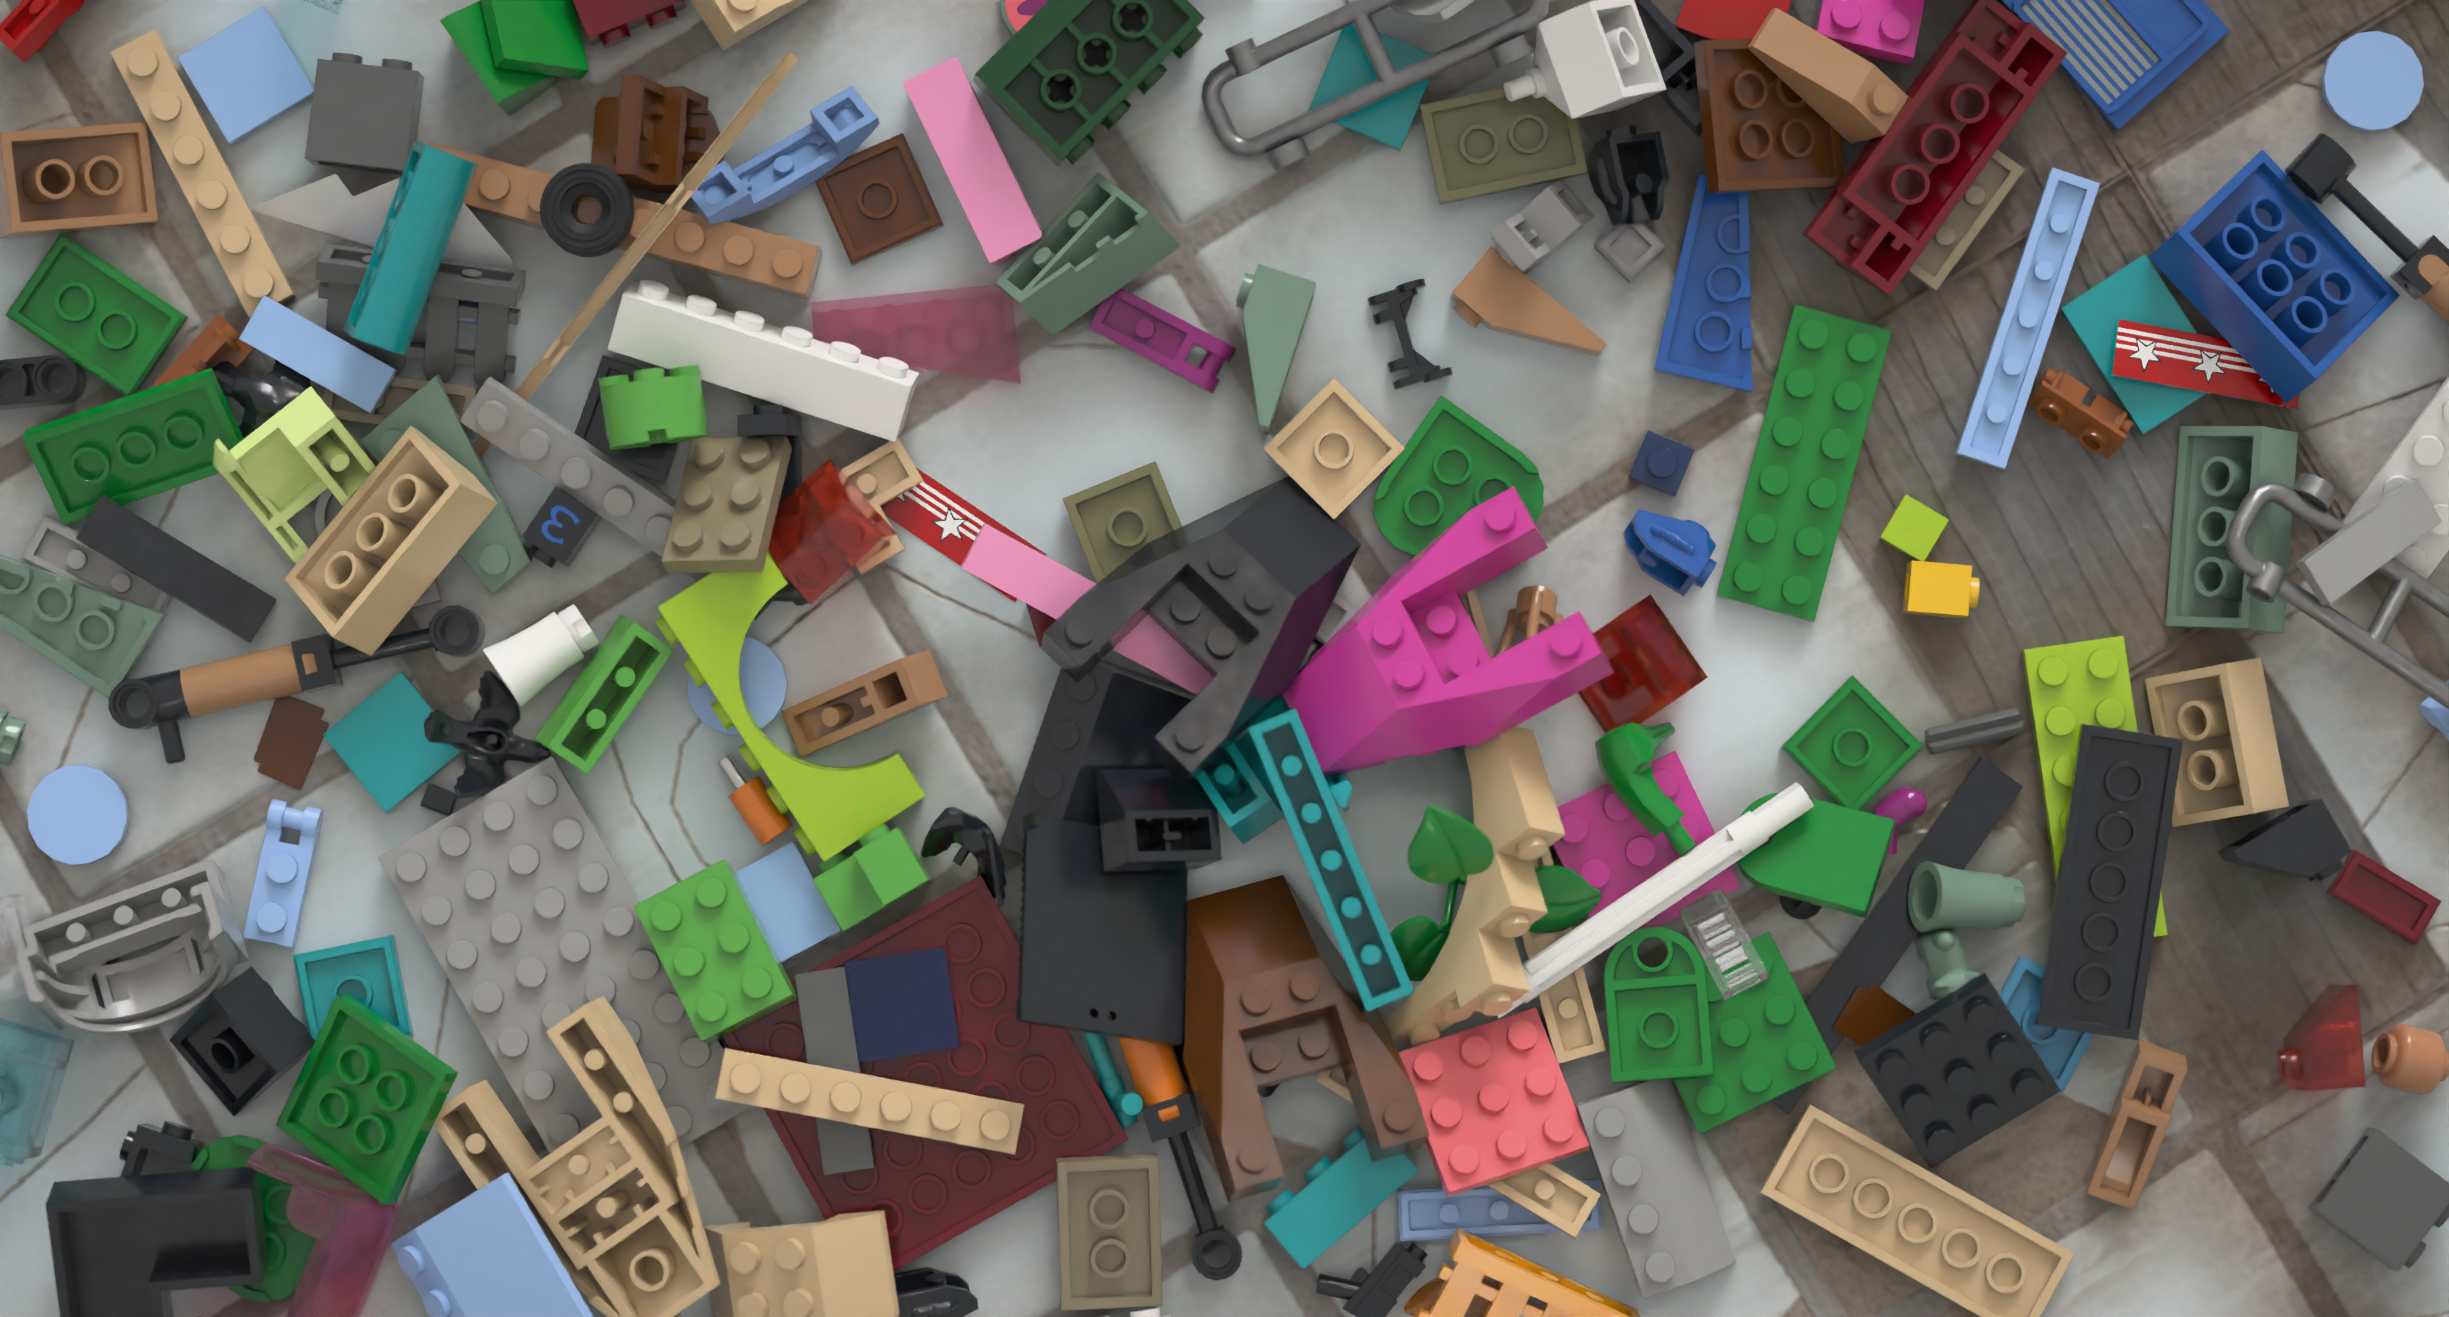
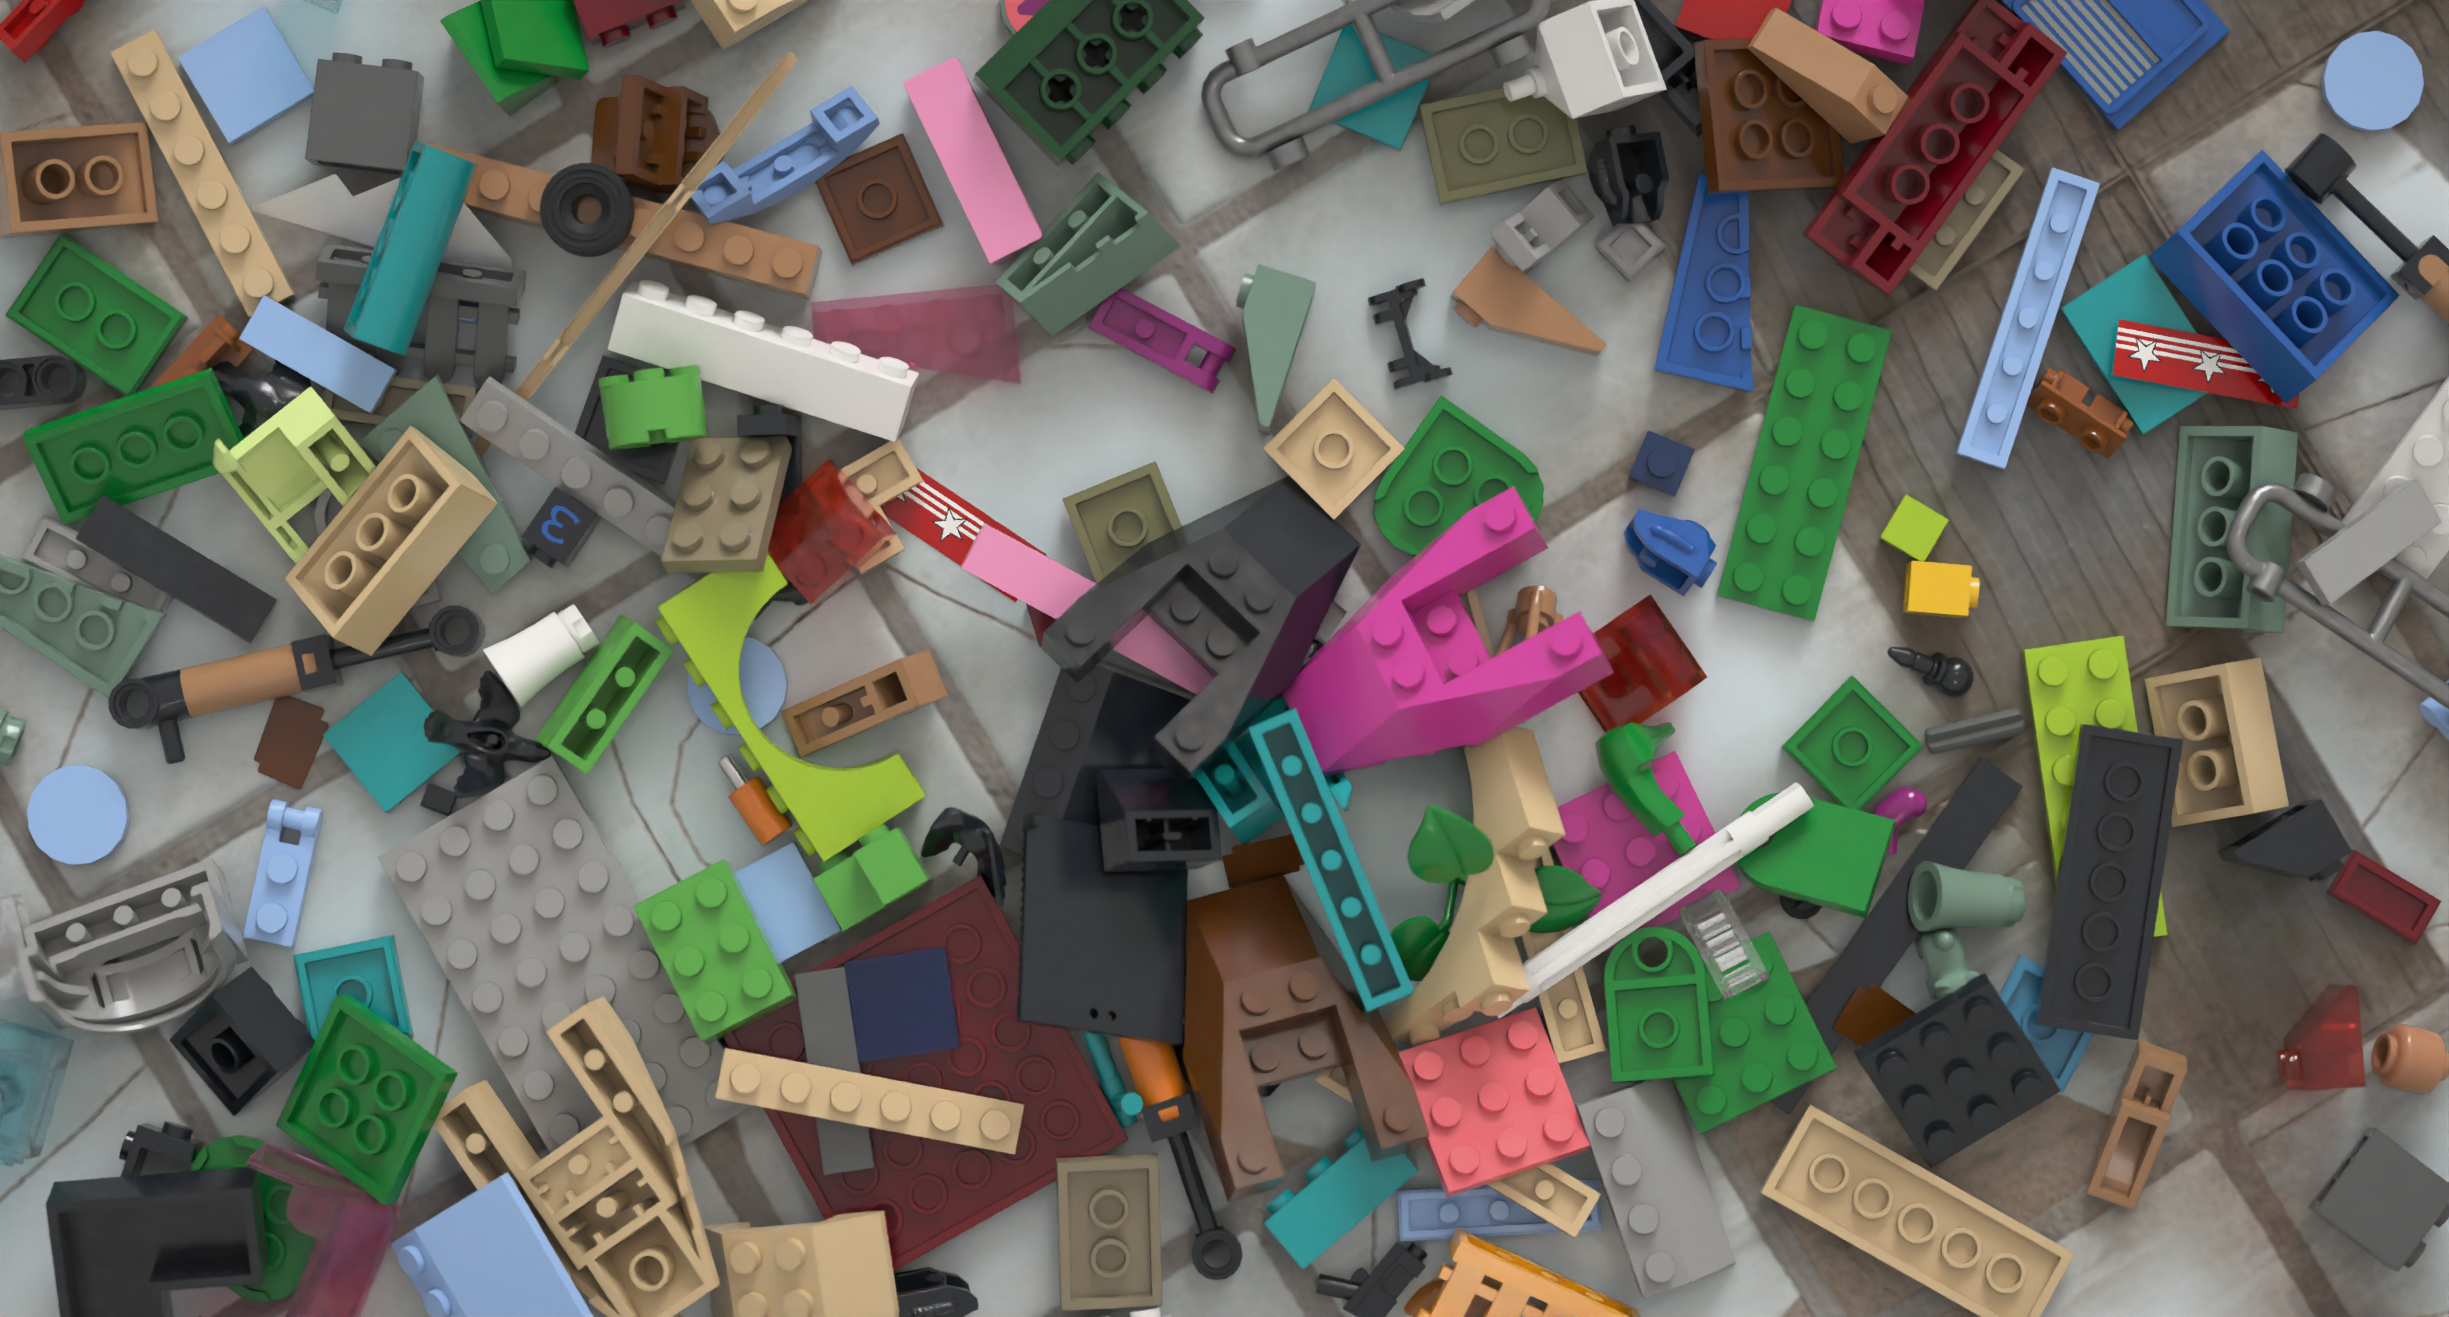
none -> reddish brown sticker [1222,834,1305,888]
none -> black bar [1887,647,1974,697]

